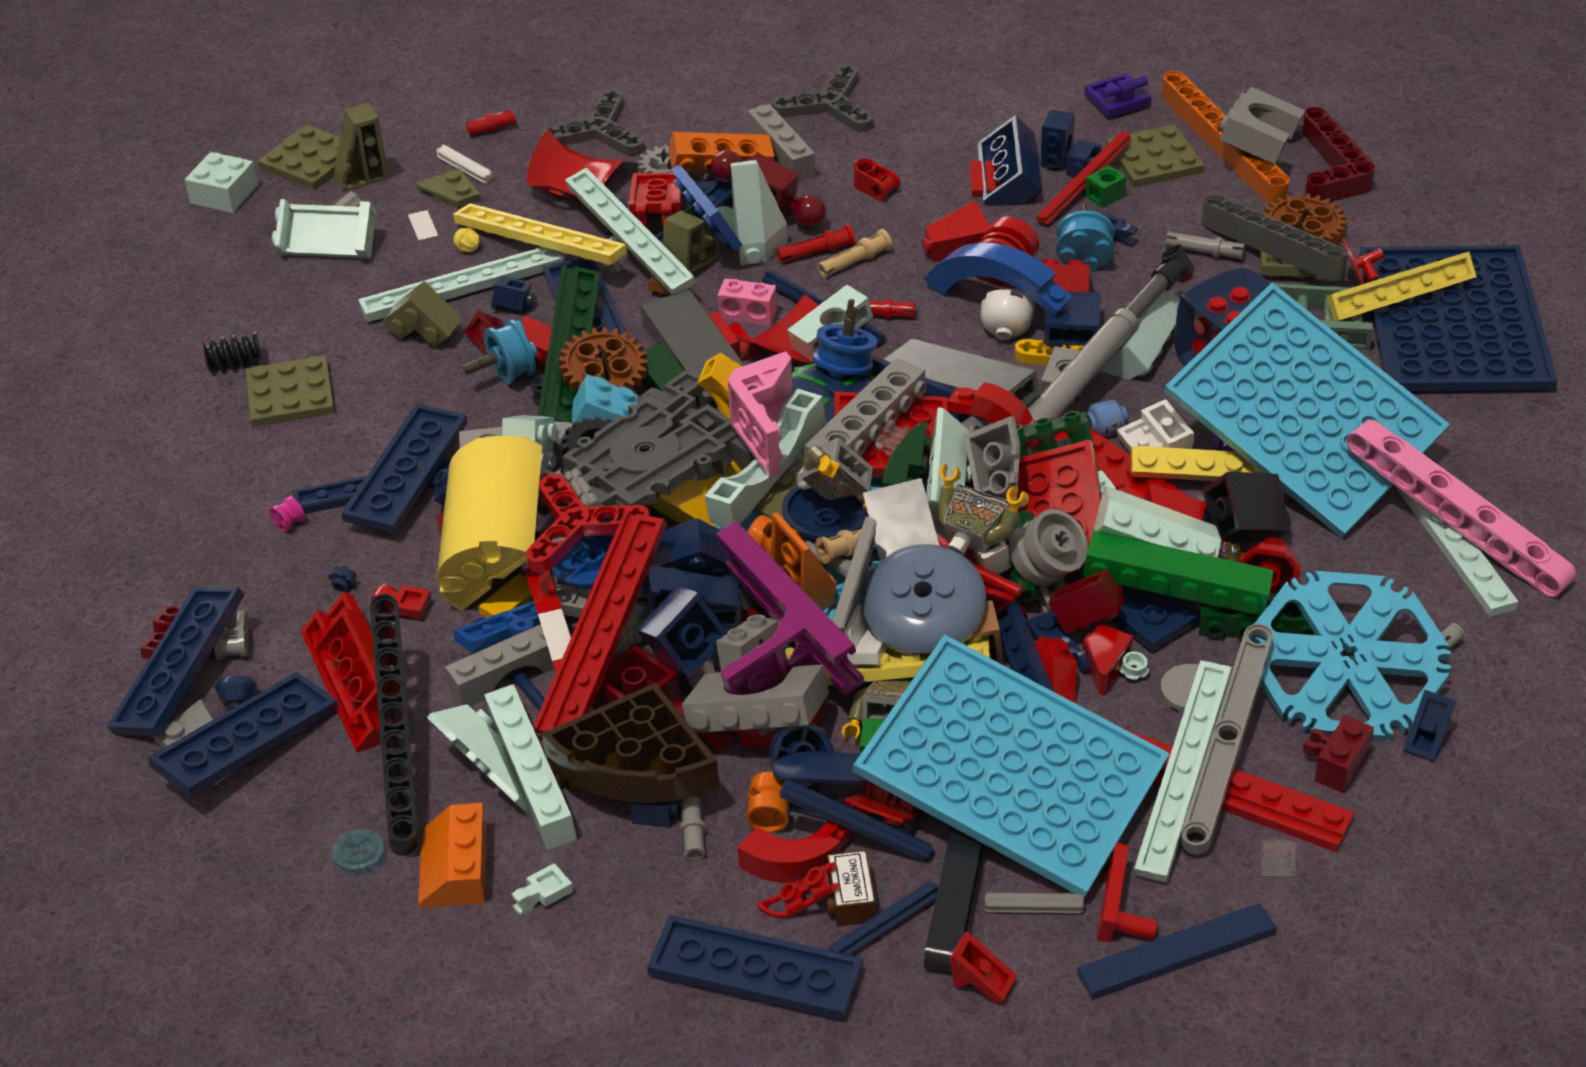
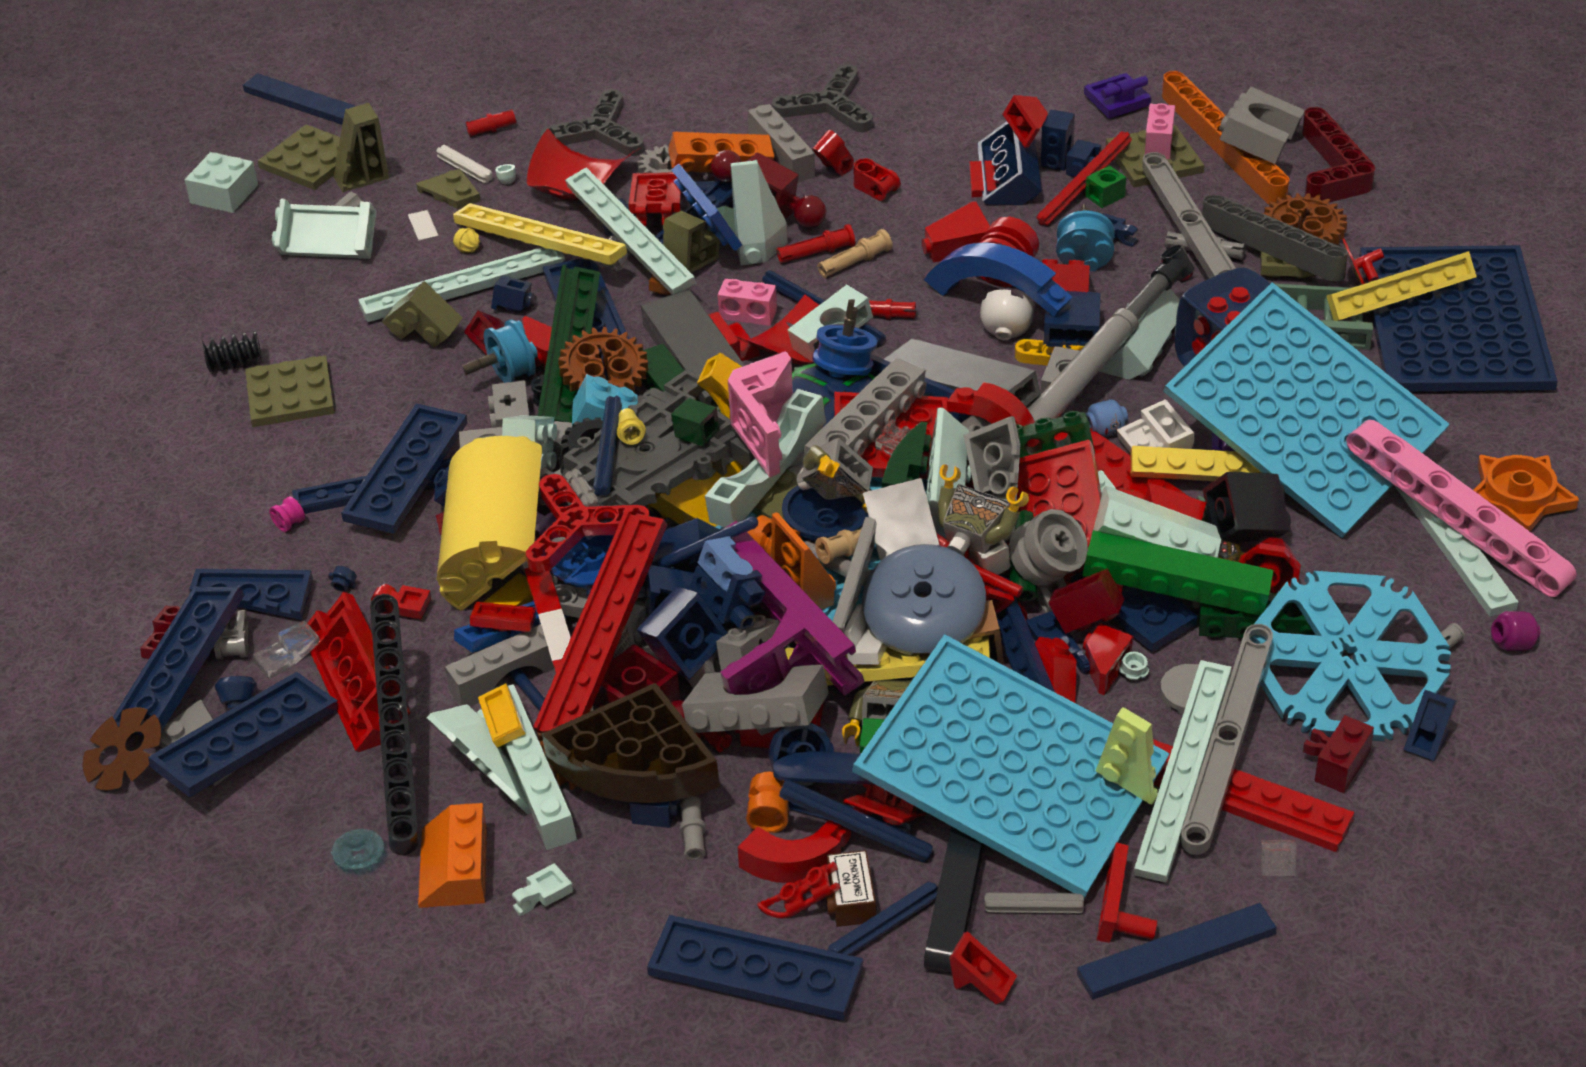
none -> reddish brown piece [82,707,161,790]
none -> dark blue wing [189,569,313,620]
none -> dark blue tile [243,73,355,125]
none -> clear slope [253,620,320,680]
none -> red plate [470,602,536,632]
none -> yellow tile [478,683,526,748]
none -> light grey brick [488,380,530,428]
none -> light aqua hinge [495,164,516,185]
none -> dark blue axle [593,395,622,497]
none -> light yellow cone [617,408,646,445]
none -> dark blue piece [642,517,758,586]
none -> dark green brick [671,398,720,447]
none -> dark blue hips [689,536,765,629]
none -> red piece [812,130,854,175]
none -> red slope [1002,95,1048,148]
none -> yellowish green wing [1096,707,1158,805]
none -> light grey beam [1142,152,1236,278]
none -> bright pink brick [1145,103,1175,159]
none -> orange plate [1473,455,1579,532]
none -> magenta head [1491,611,1540,651]

